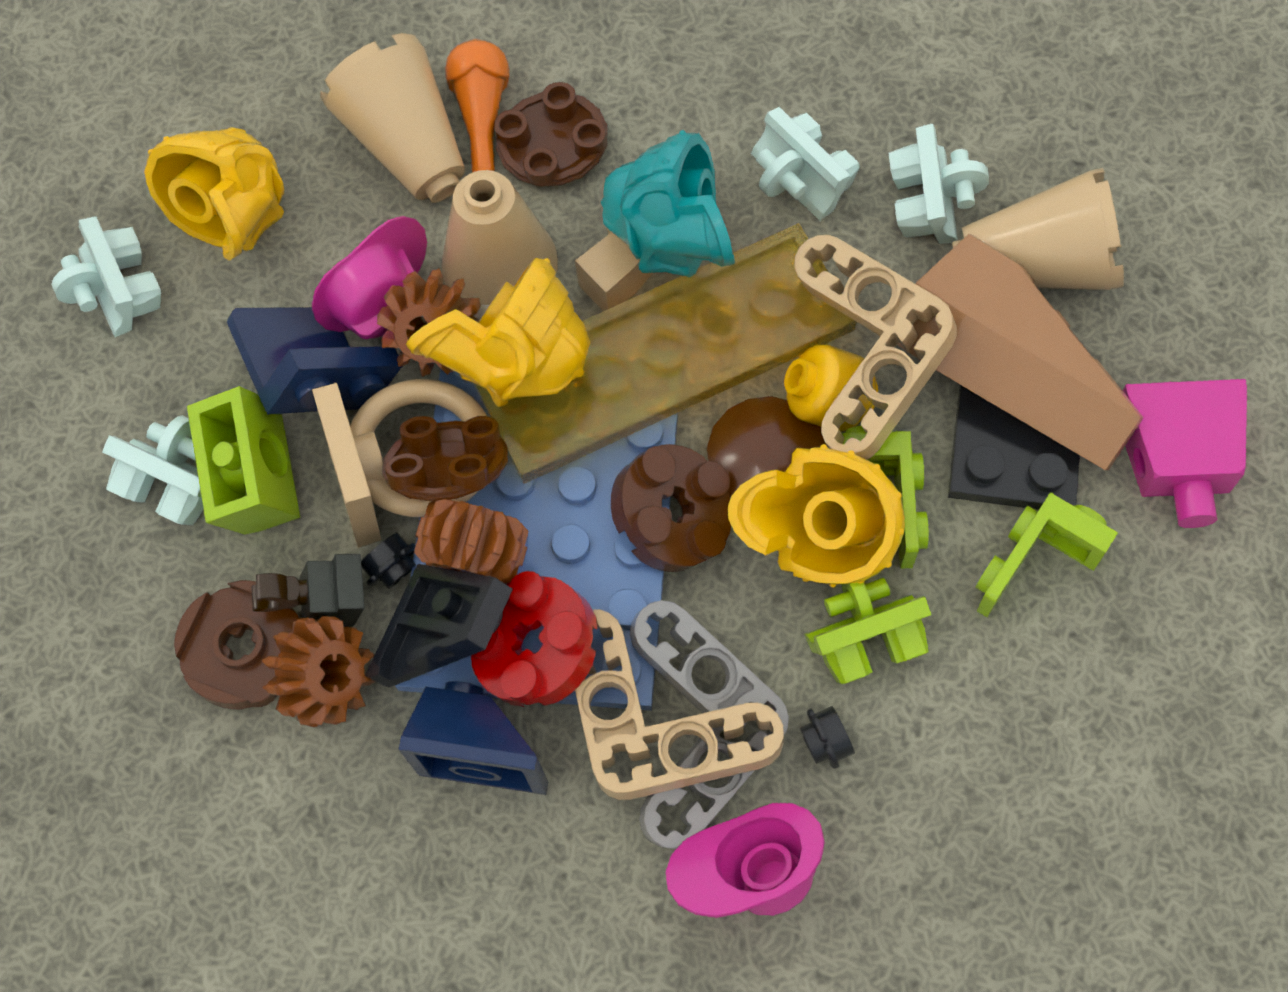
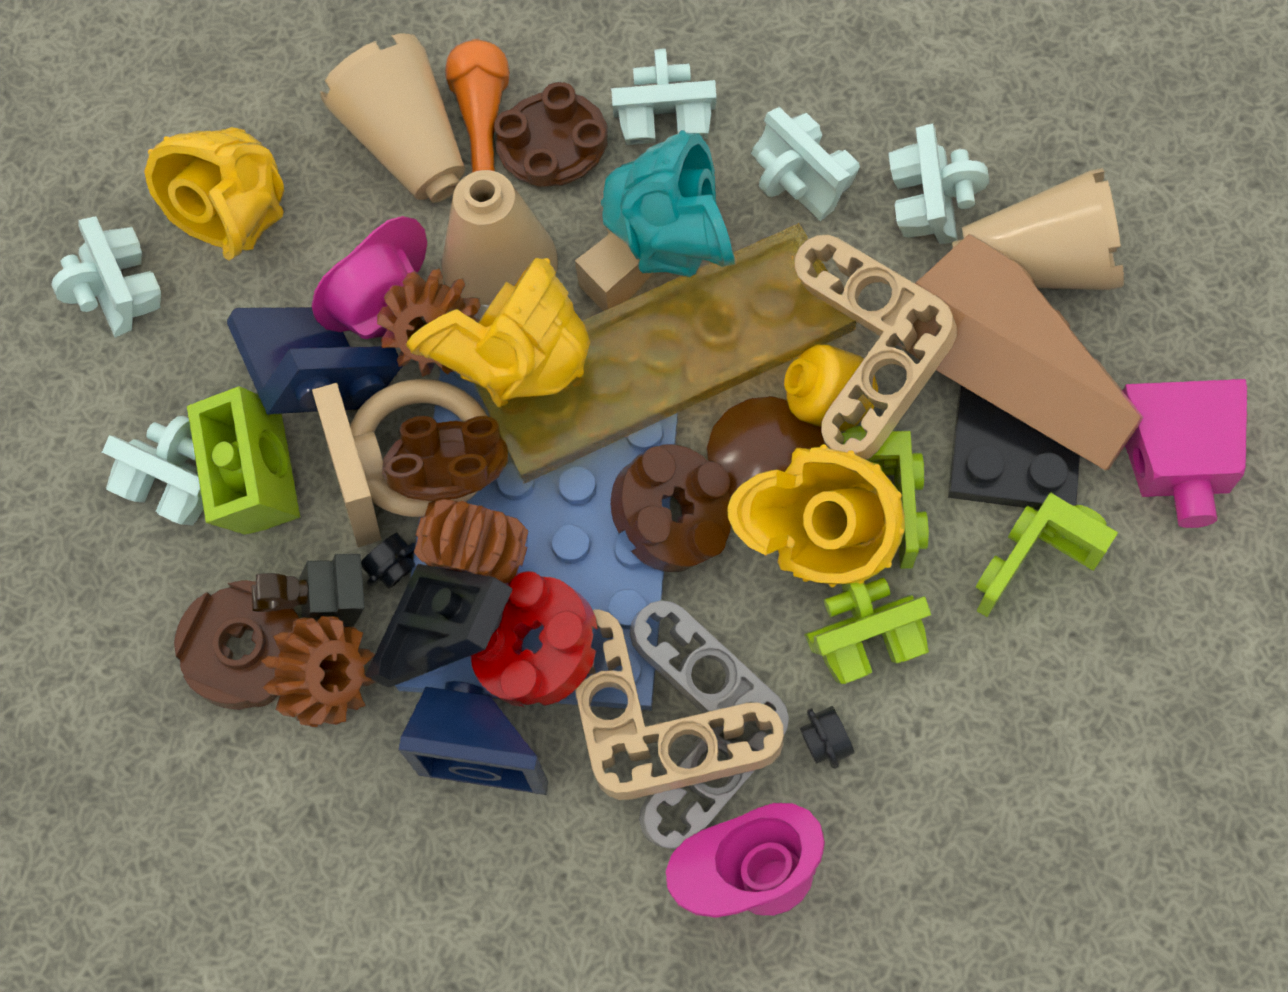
none -> light aqua hips [611,49,716,145]

